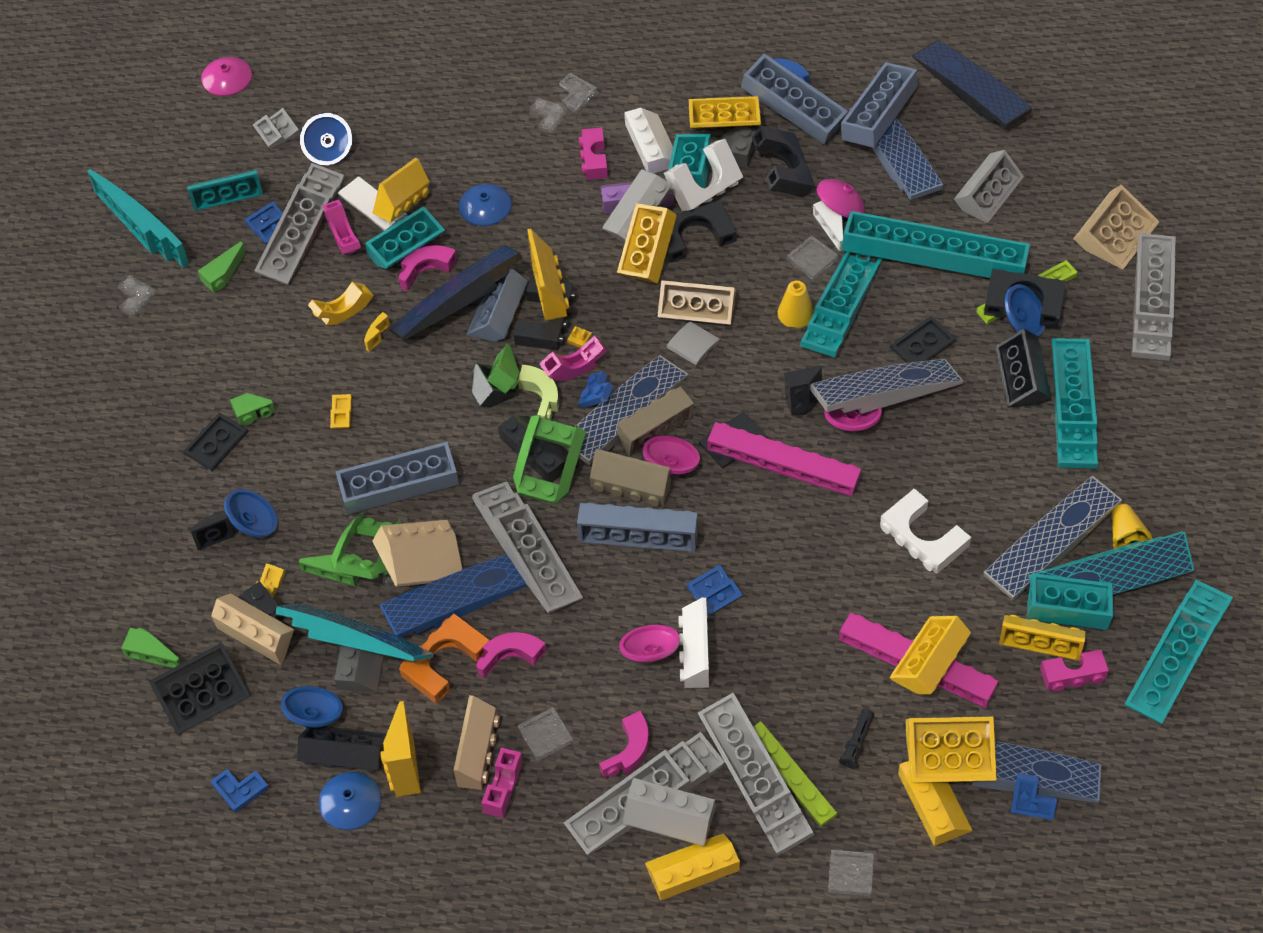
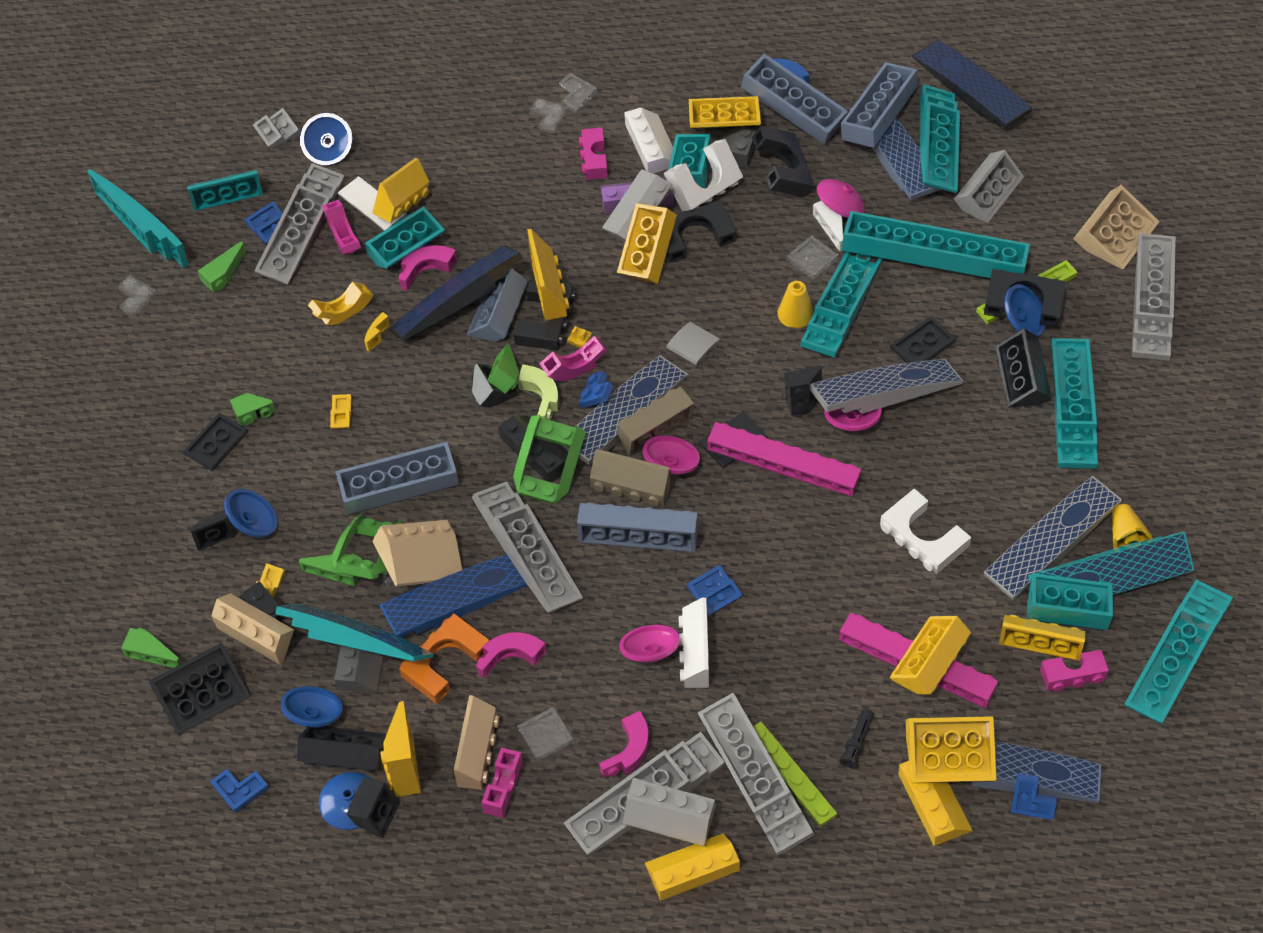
dark pink dish [201,57,252,96] -> none
blue dish [459,184,512,226] -> none
tan slope [658,280,736,325] -> none
clear plate [828,849,874,897] -> none
none -> black slope [346,778,400,838]
none -> teal slope [920,84,960,193]

